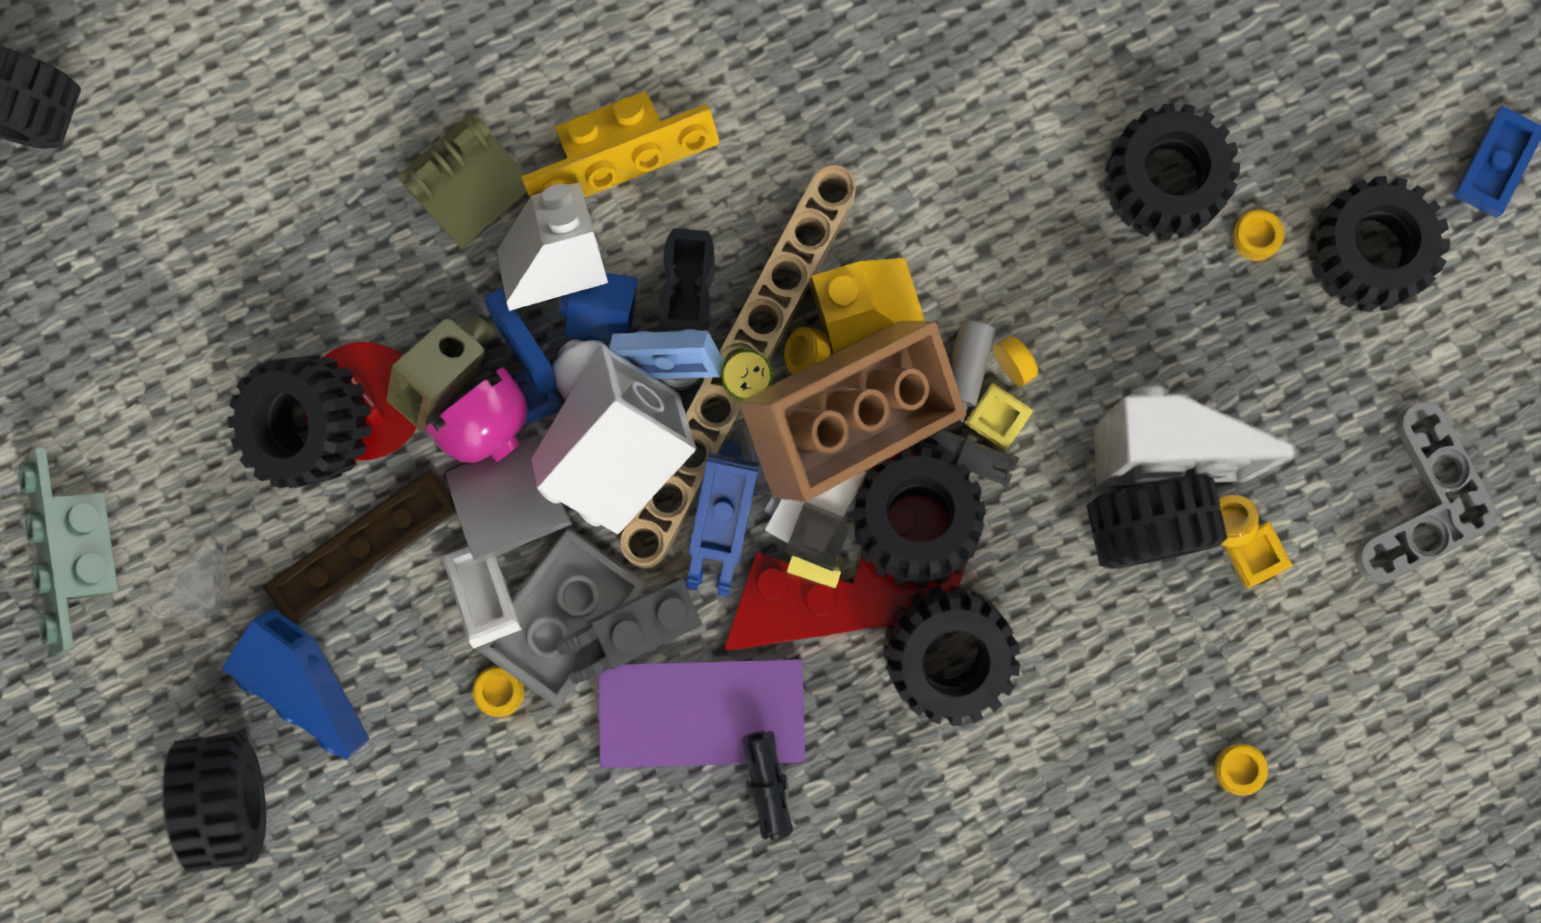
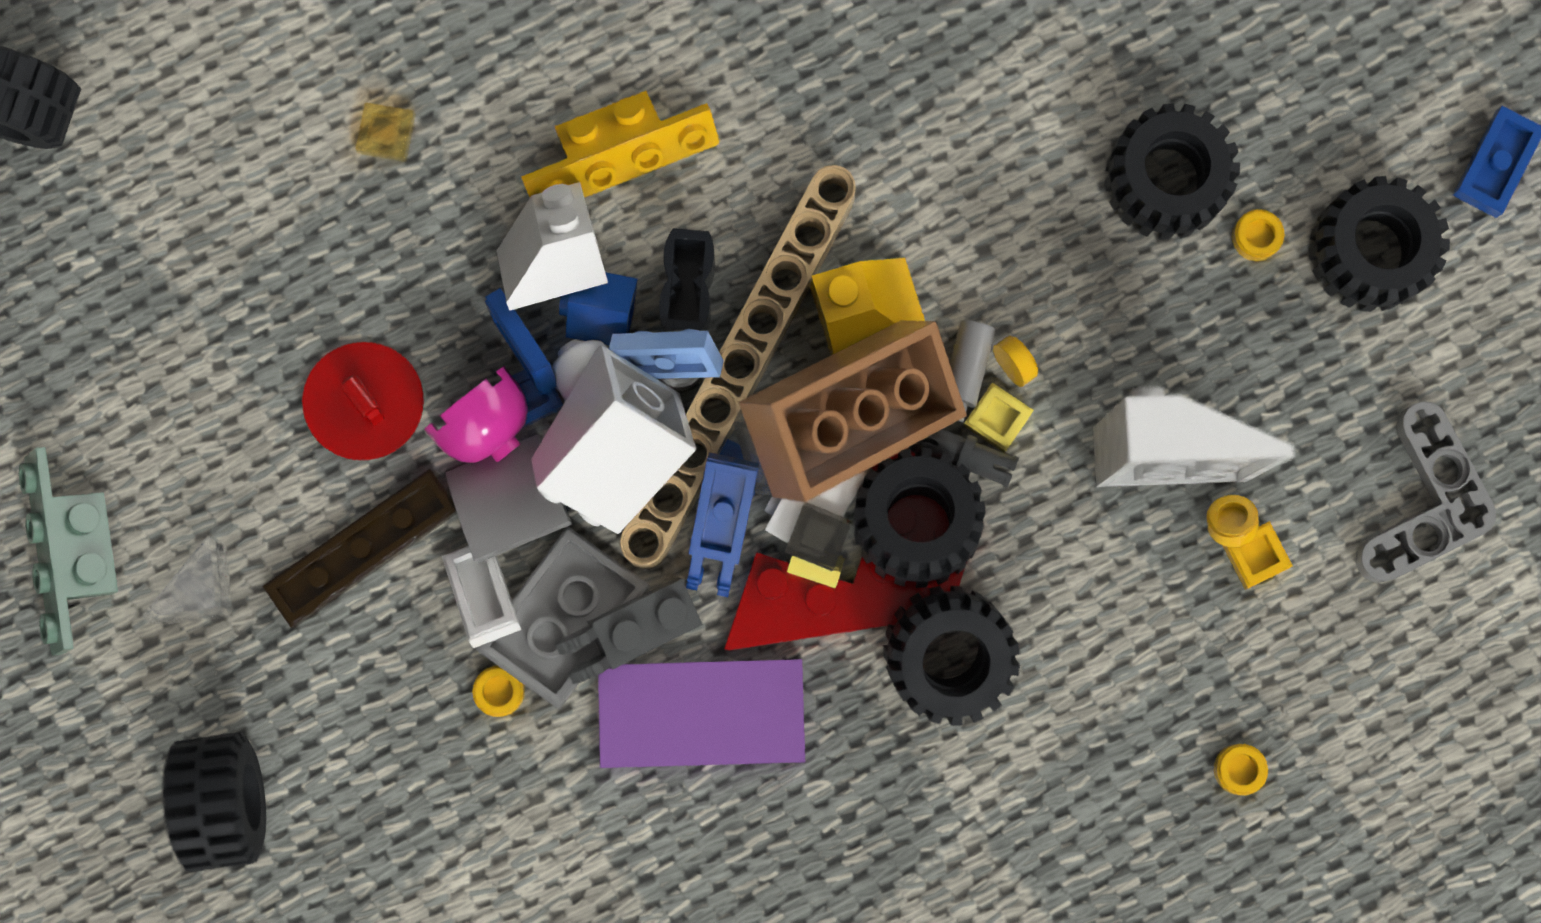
blue slope [222,608,369,760] -> none
black tyre [228,355,372,489] -> none
olive torso [386,315,495,434] -> none
olive hinge [396,113,527,250] -> none
light yellow tile [721,350,773,402] -> none
black pin [742,731,793,840] -> none
yellow tile [784,327,831,375] -> none
black tyre [1086,474,1228,569] -> none
none -> clear yellow tile [355,102,416,162]

